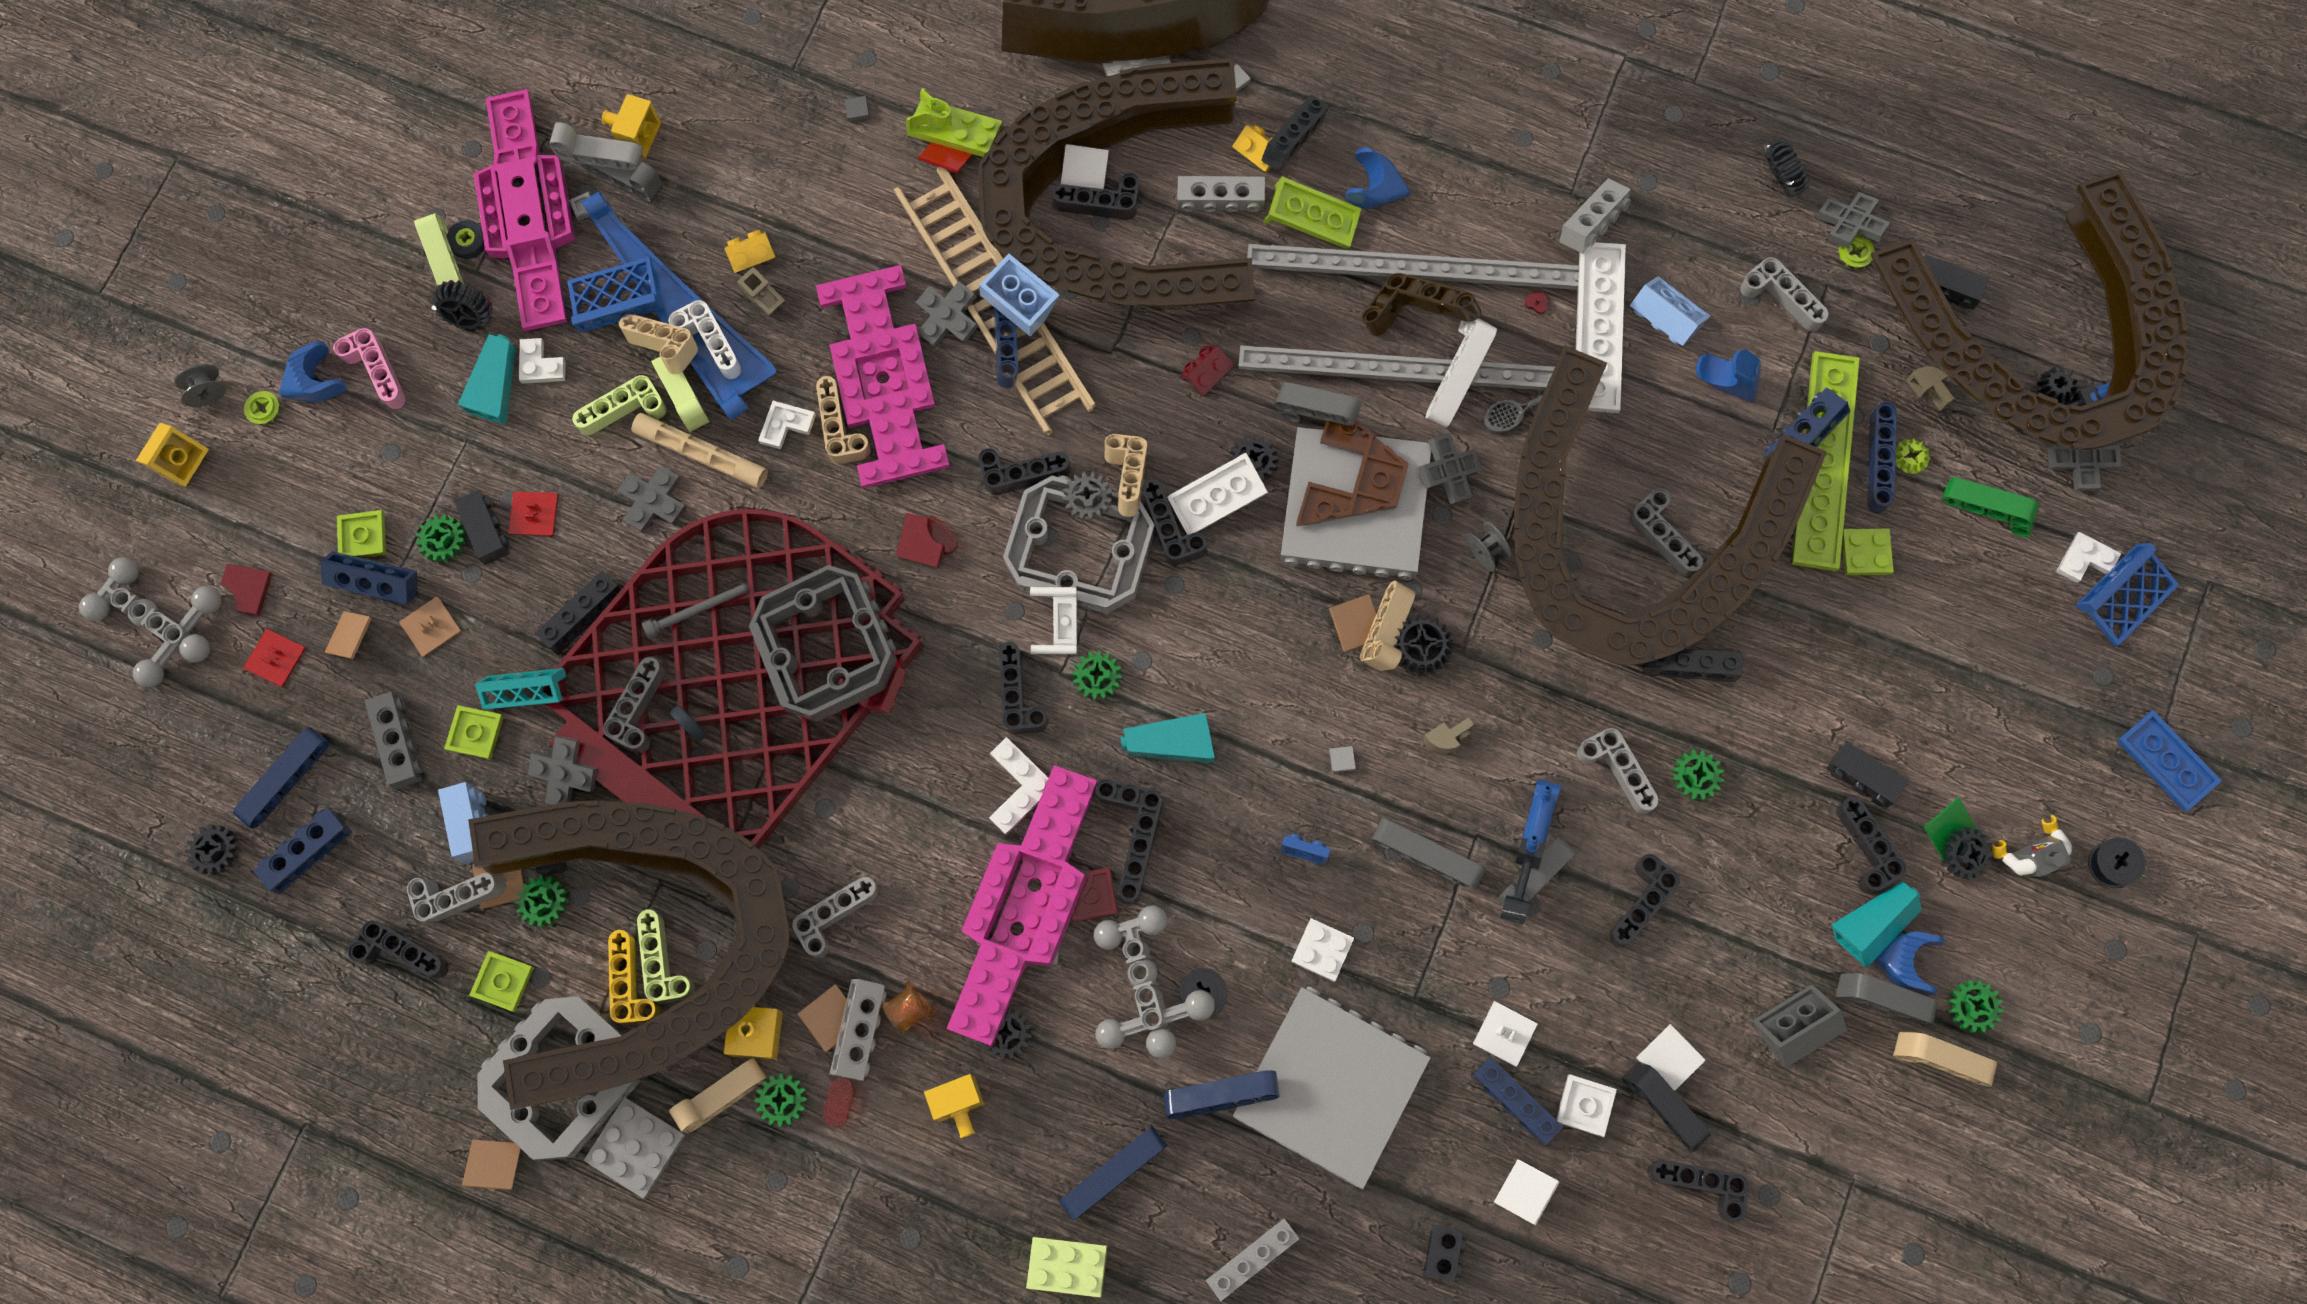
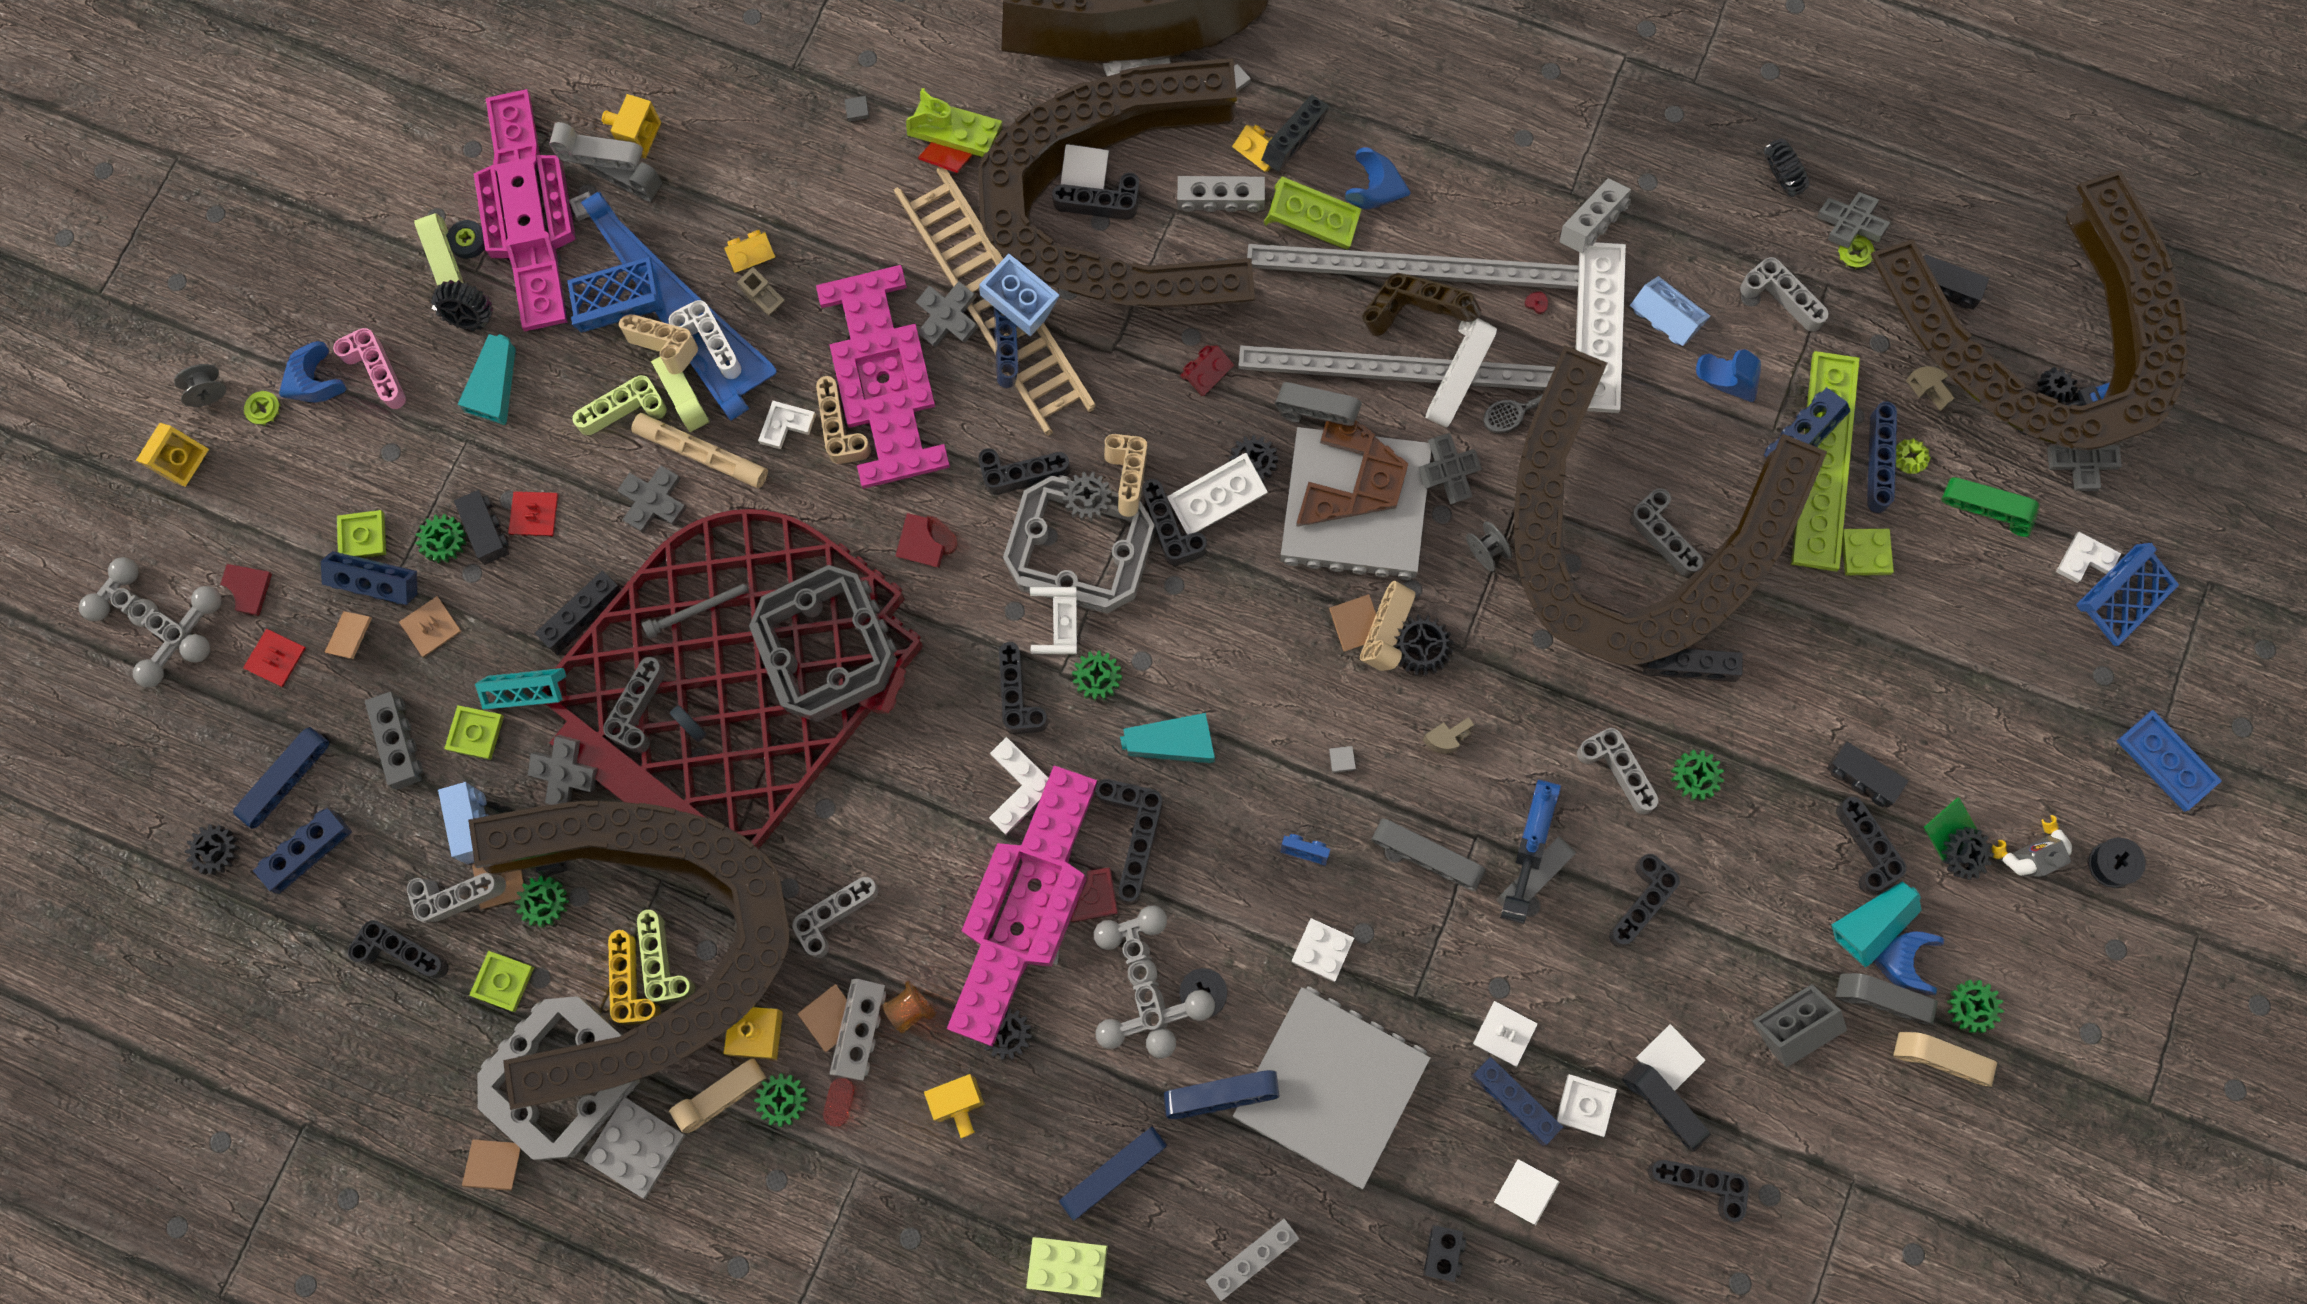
white plate [519,338,566,384] -> none

